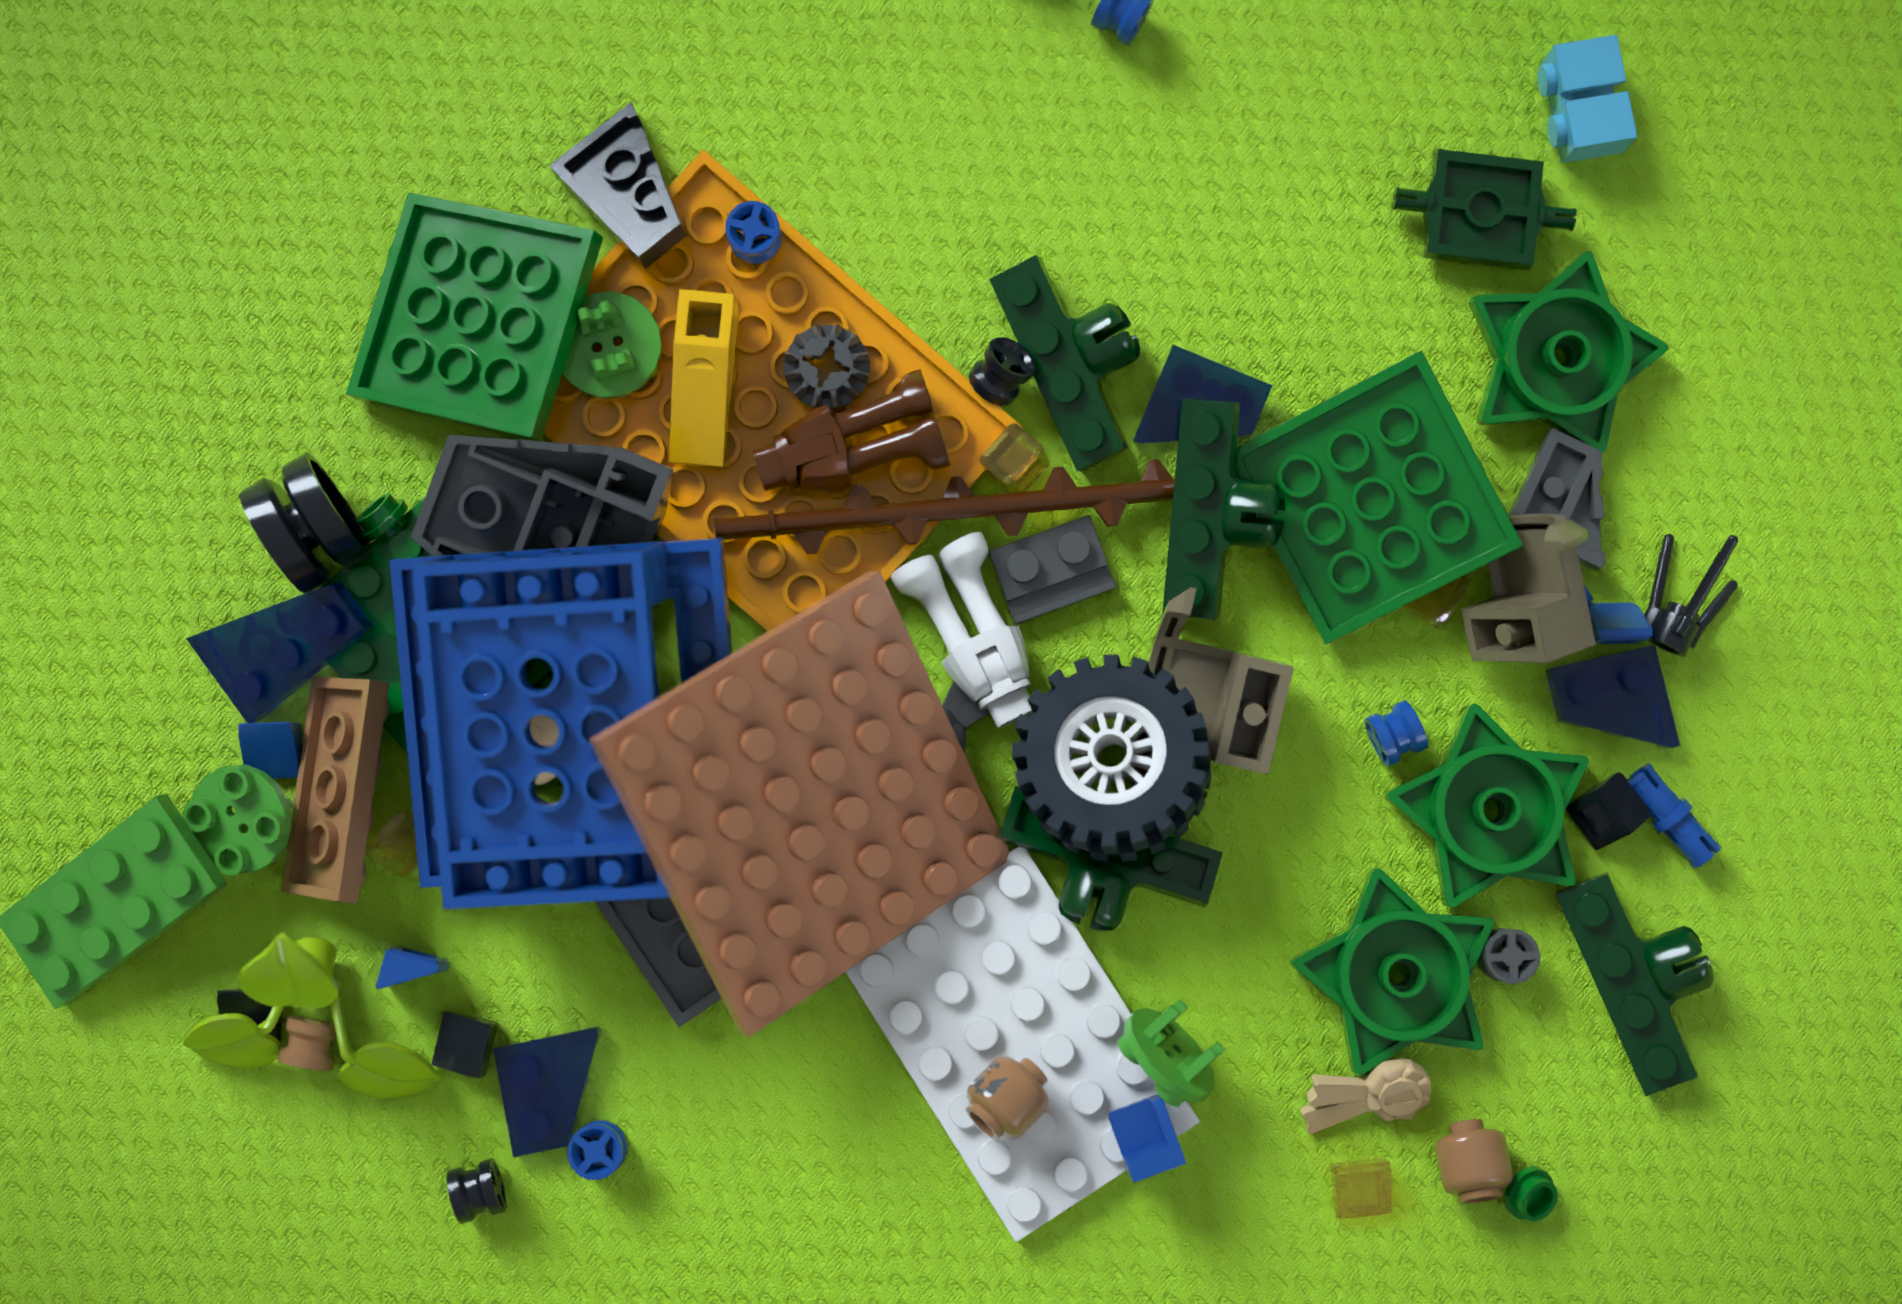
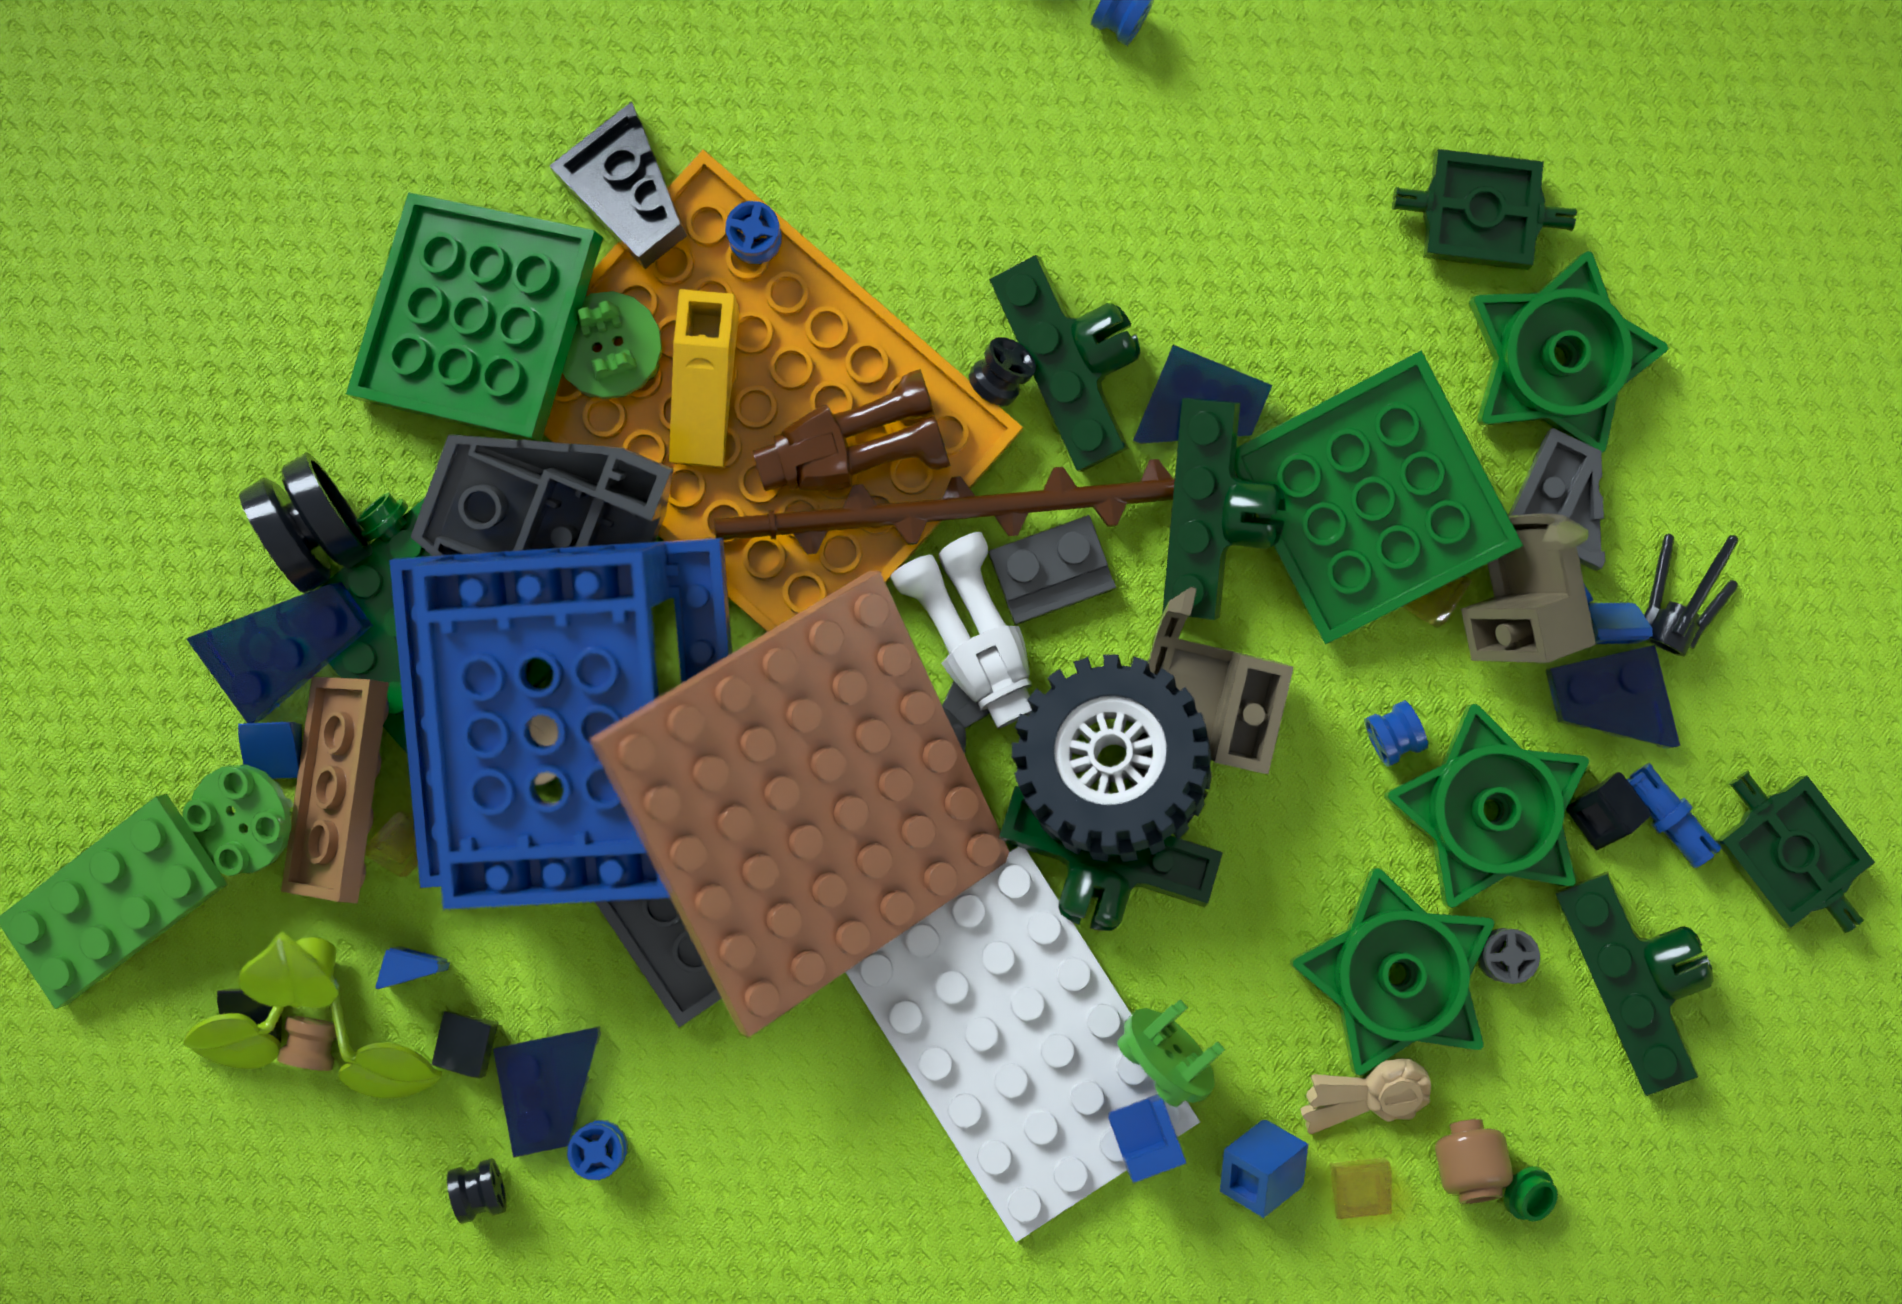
dark grey gear [784,324,870,410] -> none
medium nougat head [966,1056,1049,1141] -> none
clear yellow slope [979,423,1049,493] -> none
medium azure piece [1537,35,1637,163] -> none
none -> blue panel [1220,1120,1308,1218]
none -> dark green plate [1716,771,1875,933]

